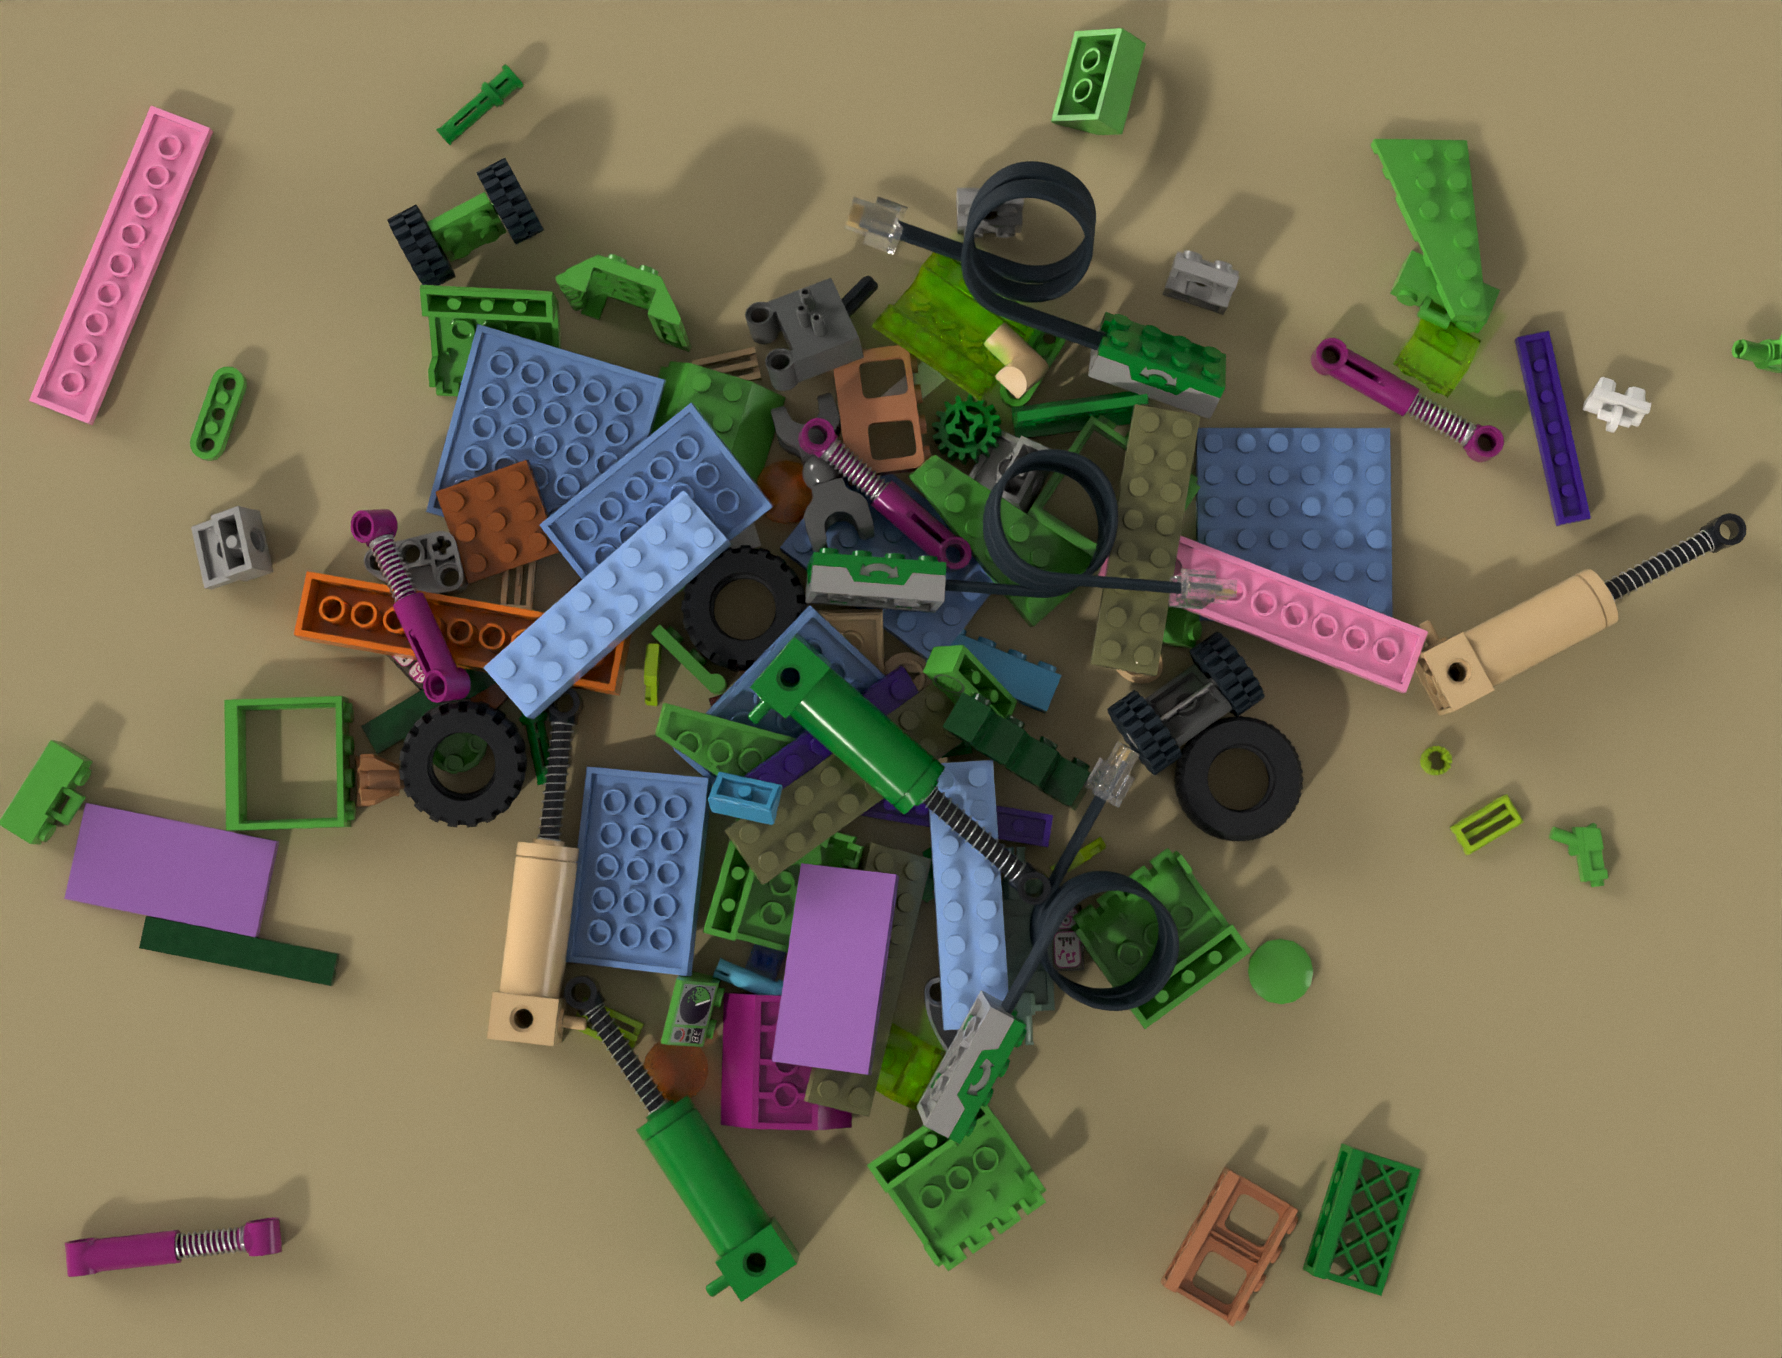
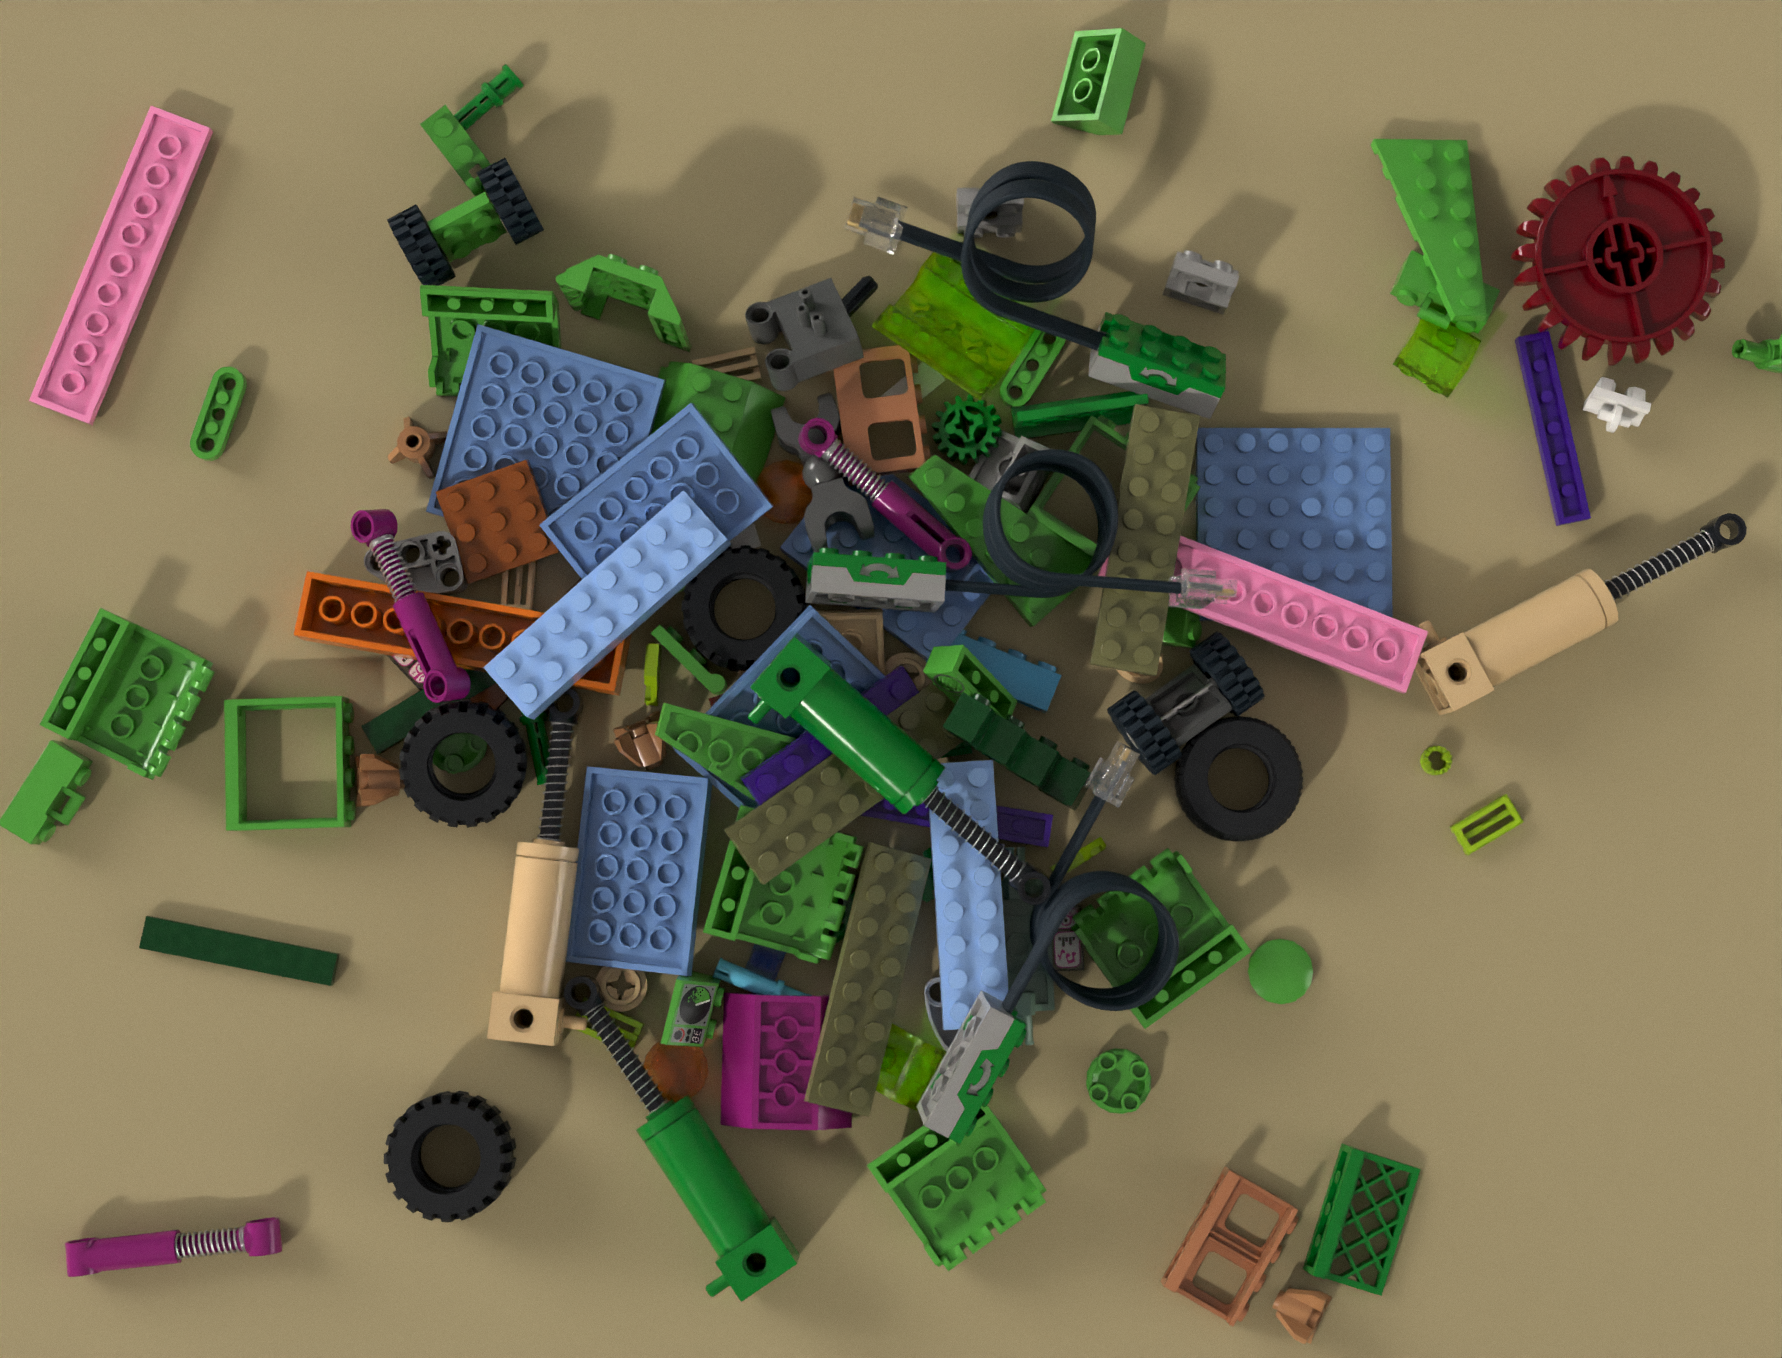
medium lavender tile [64,803,279,937] -> none
light grey brick [191,506,273,590] -> none
dark azure slope [708,772,782,825] -> none
medium lavender tile [772,863,899,1075] -> none
tan brick [984,322,1049,399] -> none
magenta piece [1311,338,1504,462] -> none
bright green piece [1549,823,1608,887] -> none
none -> bright green slope [40,608,215,780]
none -> black tyre [384,1091,516,1222]
none -> medium nougat brick [387,416,448,479]
none -> bright green plate [420,105,491,197]
none -> tan gear [596,966,648,1012]
none -> medium nougat brick [613,710,667,770]
none -> bright green dish [1086,1048,1151,1114]
none -> medium nougat brick [1272,1287,1332,1344]
none -> dark red gear [1511,156,1725,366]

